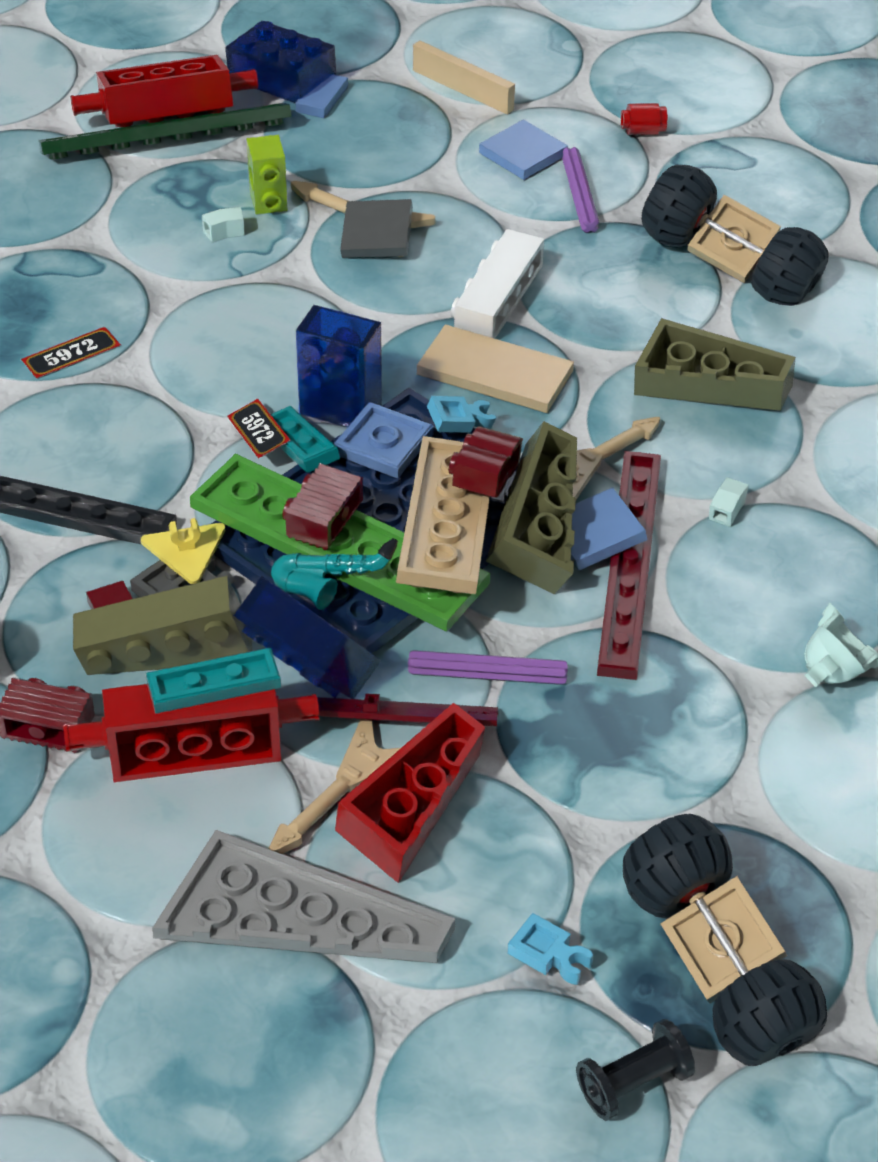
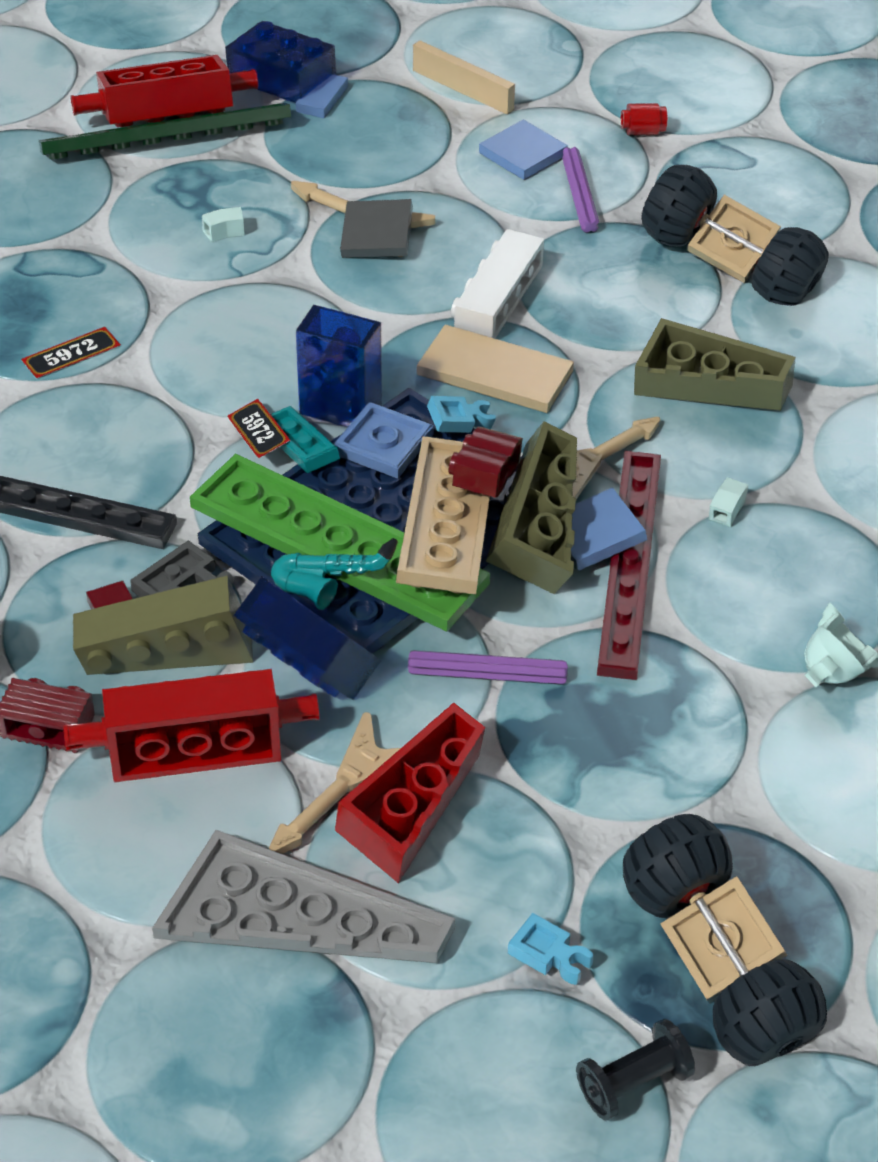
light yellow piece [141,518,225,584] -> none
teal tile [146,648,281,714] -> none
lime brick [246,134,288,215] -> none
brick [282,463,363,550] -> none
dark red piece [317,693,498,726] -> none

